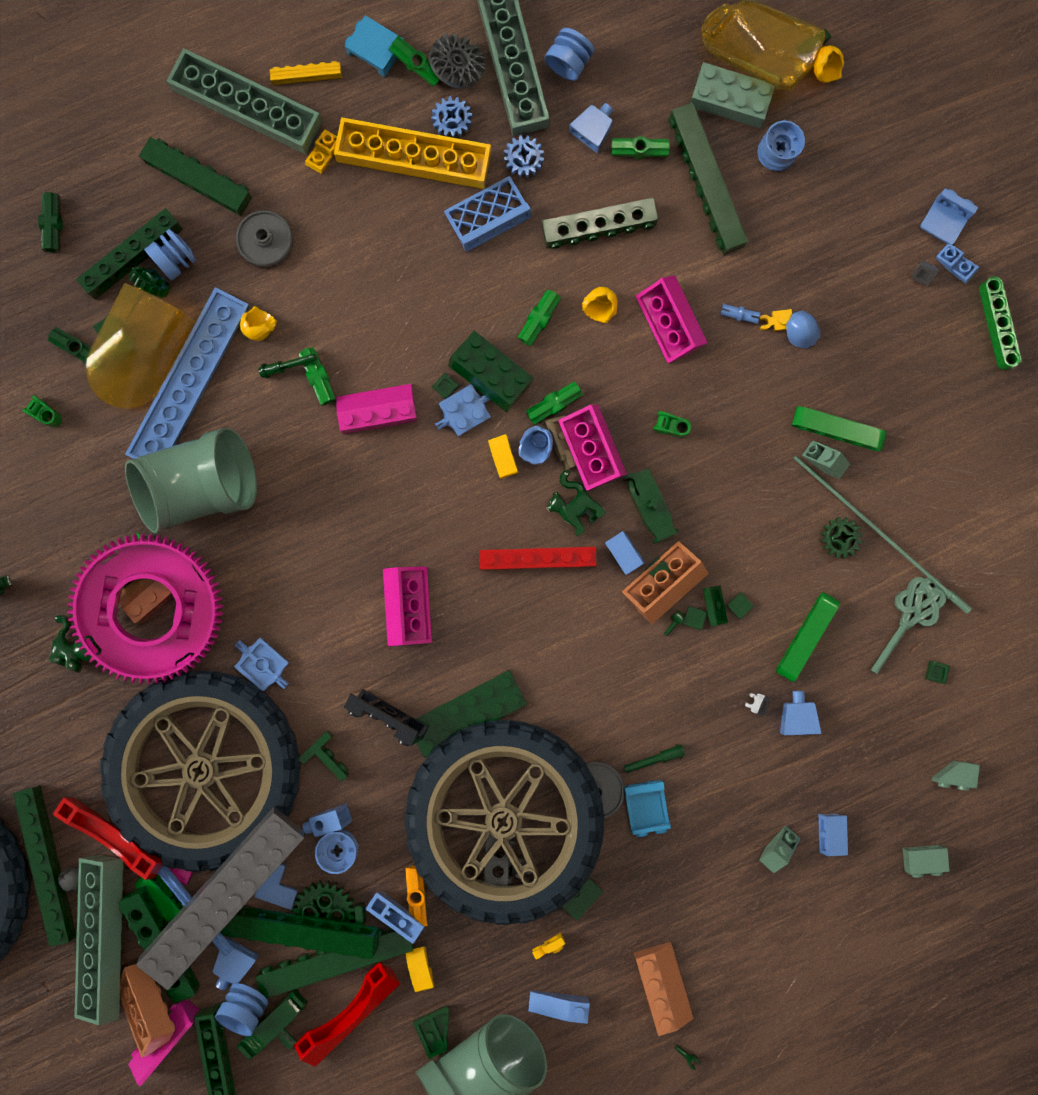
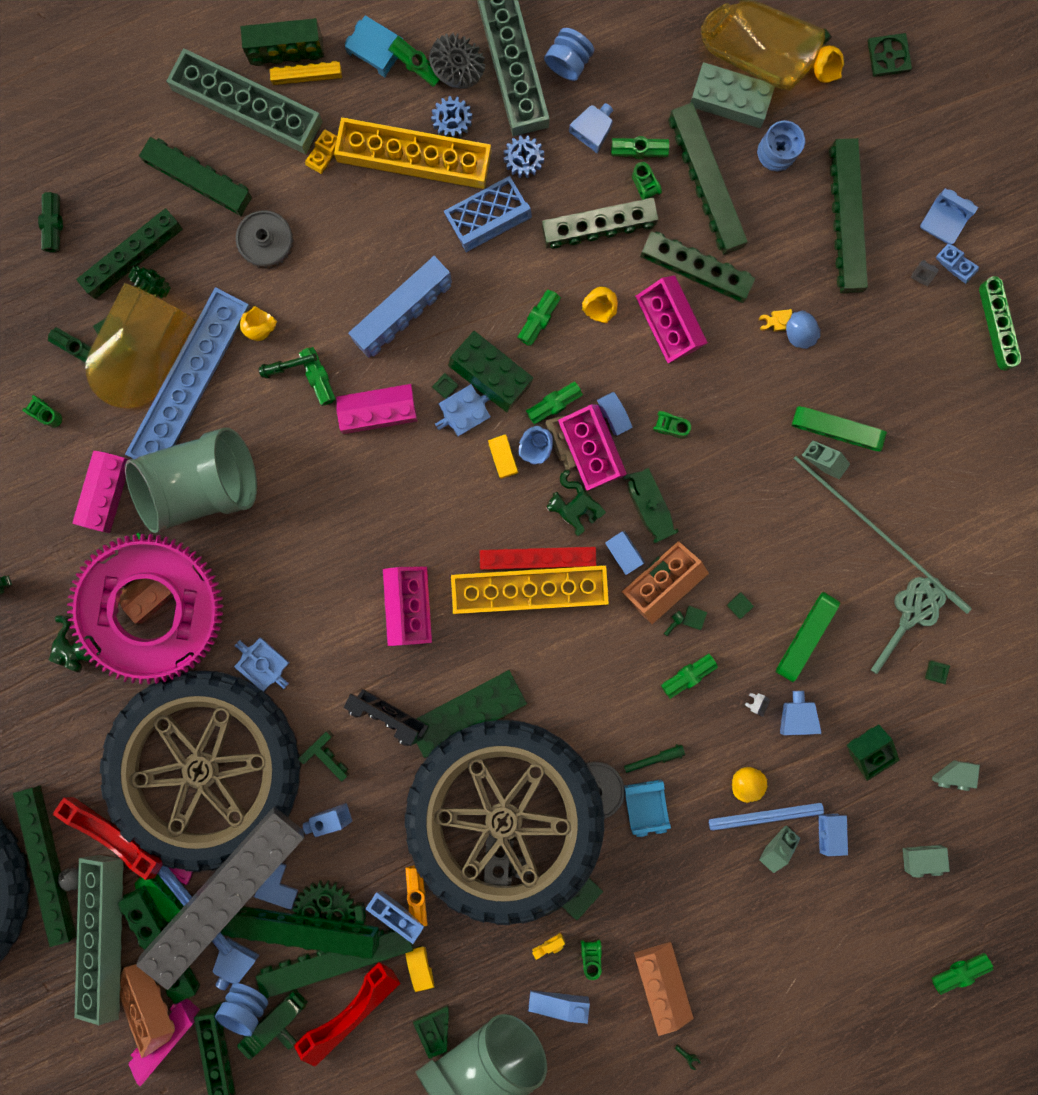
medium blue wheel [144,229,196,281] -> none
medium blue wheel [315,829,359,874] -> none
dark green plate [703,585,728,626] -> none
medium blue pin [720,303,761,324] -> none
dark green gear [820,517,863,559] -> none
none -> dark pink slope [72,450,129,533]
none -> dark green brick [240,18,324,66]
none -> medium blue brick [348,256,452,358]
none -> yellow brick [451,566,609,614]
none -> green piece [581,940,602,980]
none -> medium blue slope [597,392,633,436]
none -> green piece [632,162,662,200]
none -> dark green brick [640,231,755,303]
none -> green piece [661,653,718,699]
none -> medium blue axle [709,803,824,831]
none -> yellow hair [732,767,768,803]
none -> dark green brick [829,138,868,293]
none -> dark green slope [847,724,900,781]
none -> dark green piece [867,33,912,77]
none -> green piece [931,953,993,995]

